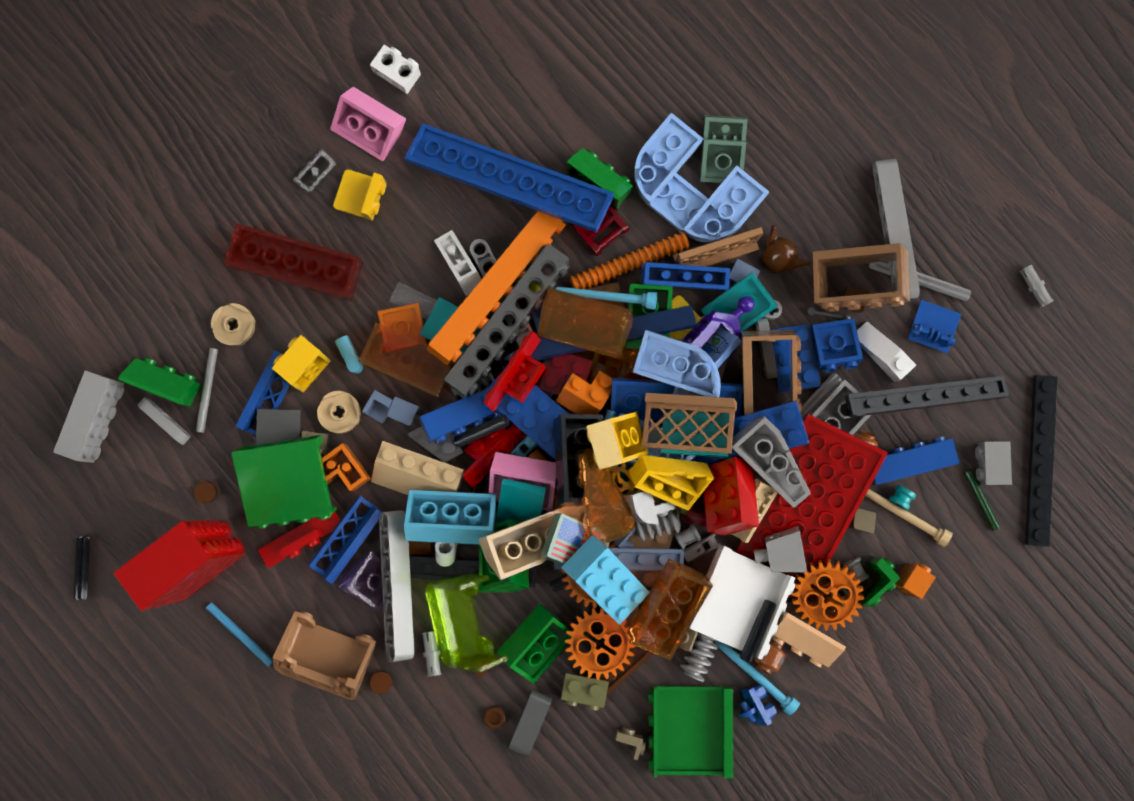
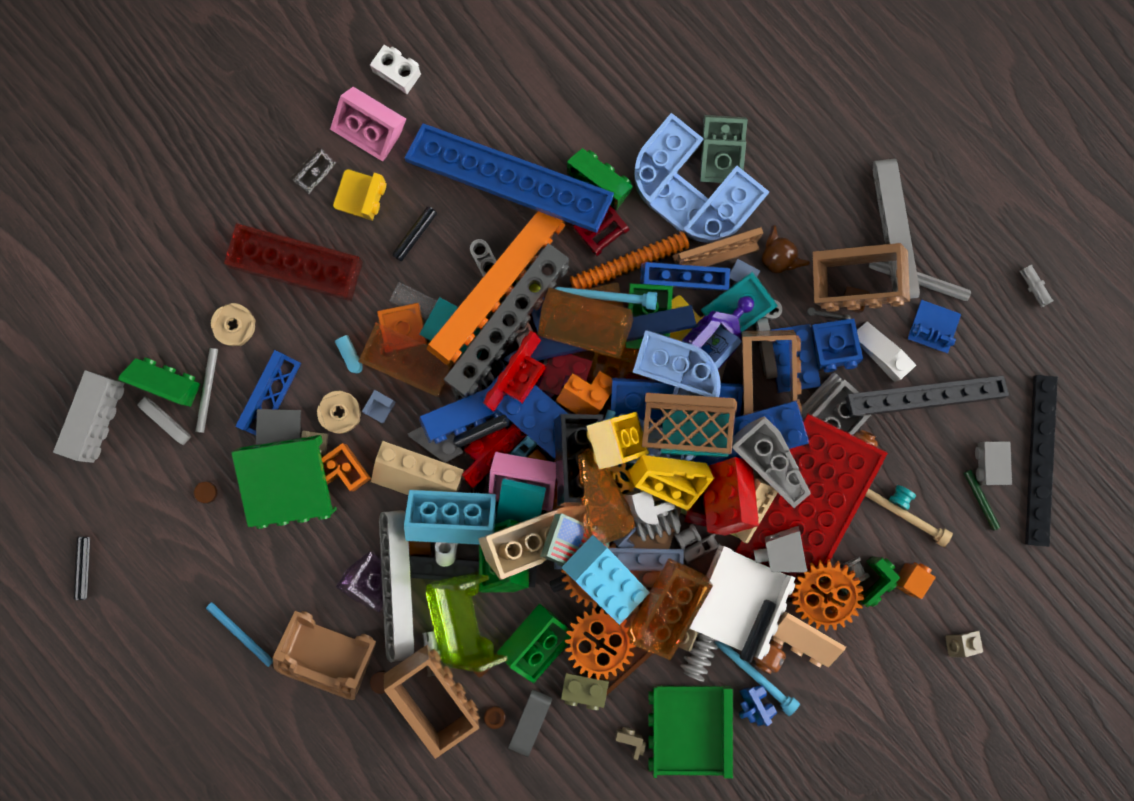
red brick [113,520,246,611] -> none
red bracket [258,511,340,568] -> none
yellow brick [272,335,331,393] -> none
blue fence [308,495,382,584] -> none
sand blue panel [387,397,421,426] -> none
white slope [434,230,482,296] -> none
dark tan slope [850,508,876,534] -> none
blue brick [871,436,960,486] -> none
none -> medium nougat hose [384,645,480,759]
none -> black axle [393,206,437,261]
none -> dark tan bracket [945,631,983,657]

